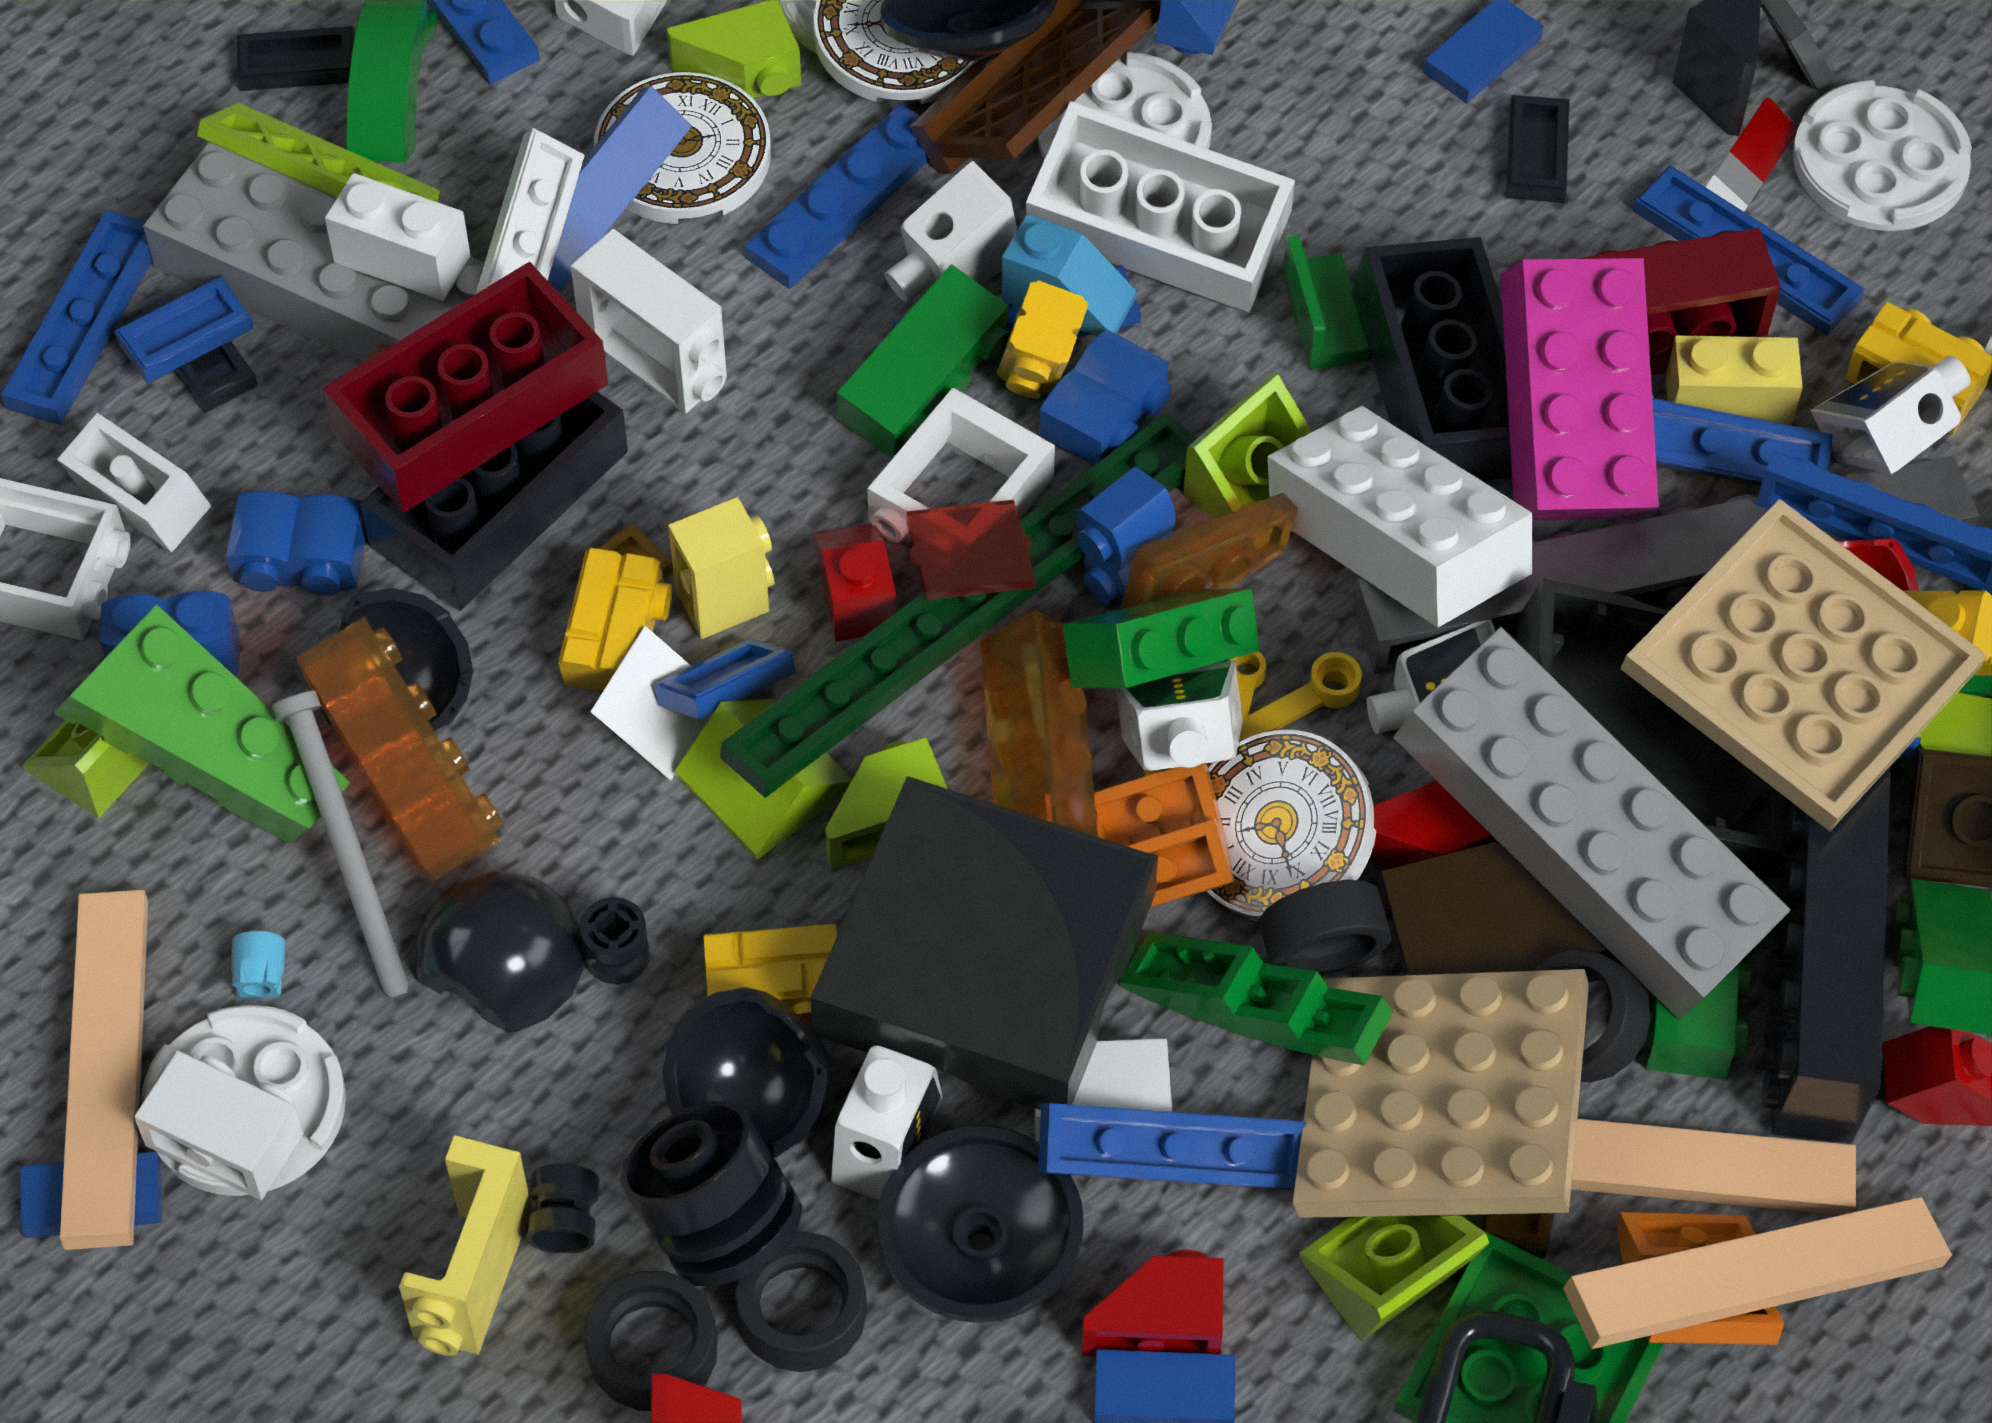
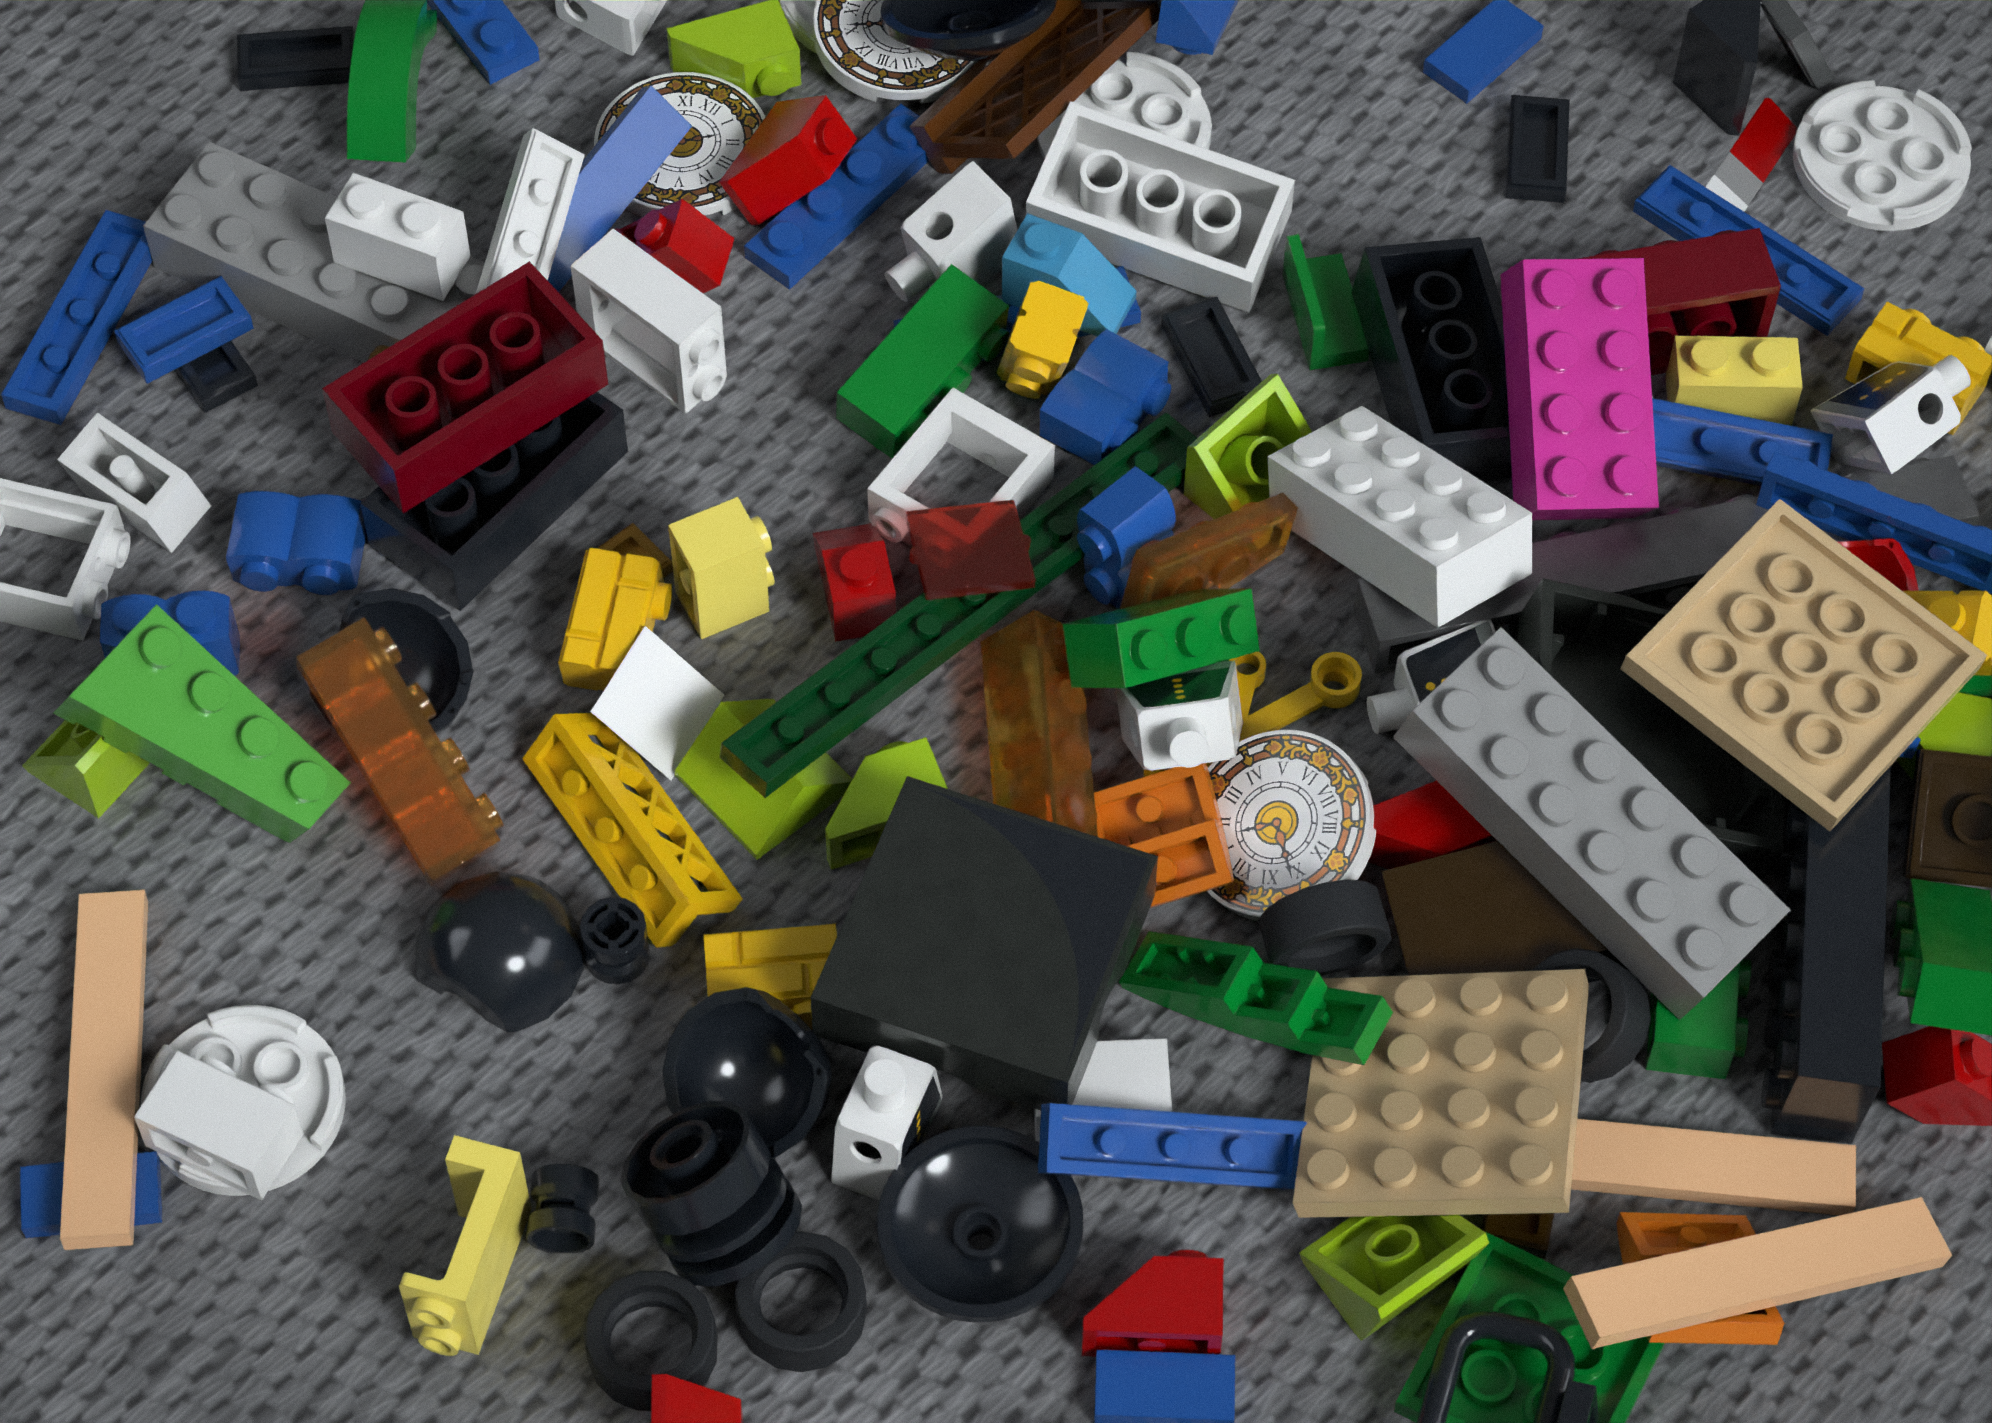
lime fence [197,102,440,202] -> none
medium azure hose [231,931,286,998] -> none
light grey bar [272,690,409,998] -> none
blue tile [655,638,796,720] -> none
none -> yellow fence [522,713,743,948]
none -> red slope [615,199,735,293]
none -> red slope [719,95,857,226]
none -> black tile [1161,297,1262,417]

